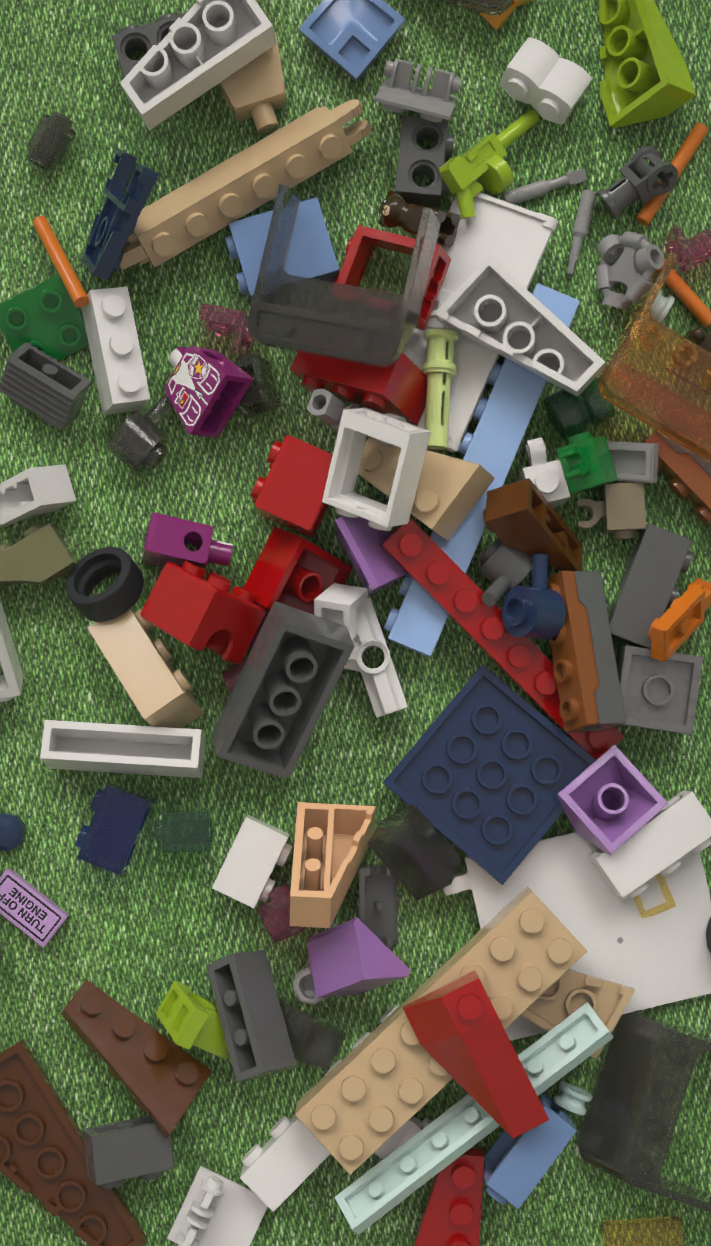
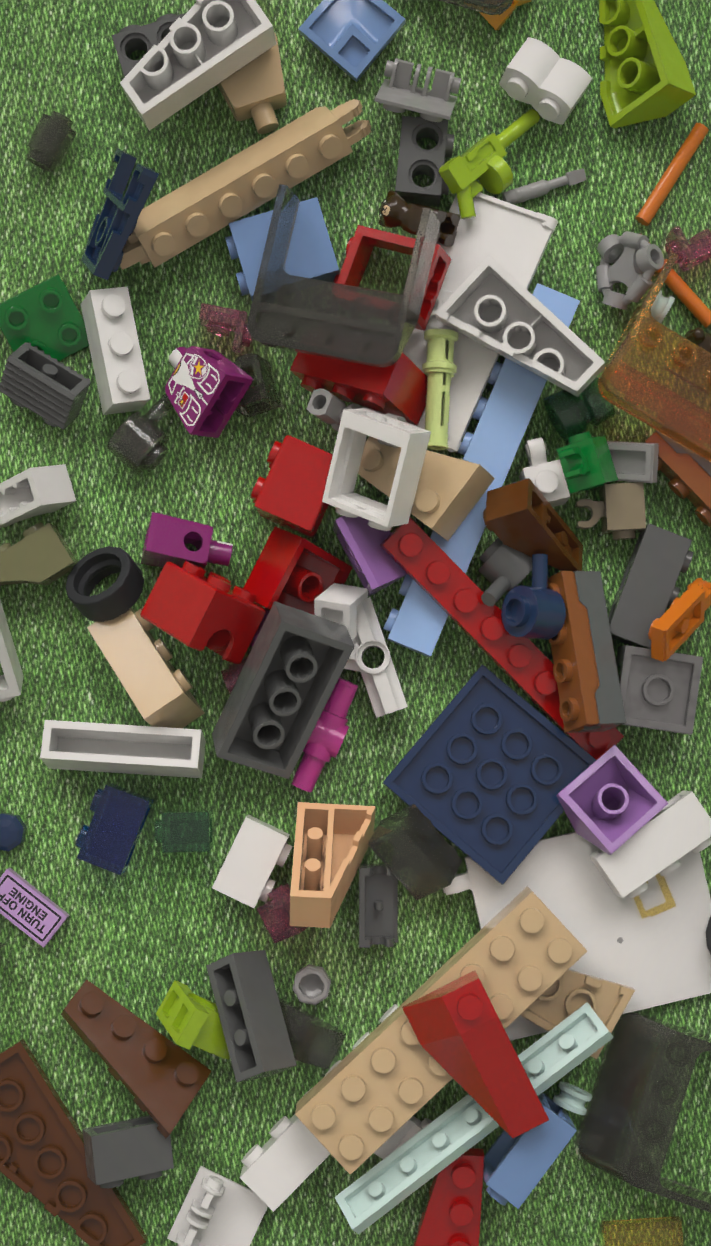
orange bar [32,216,89,308] -> none
medium lavender slope [307,917,411,998] -> none
light grey piece [567,190,597,277] -> none
dark grey connector [596,146,678,219] -> none
none -> dark pink pin [291,677,358,792]

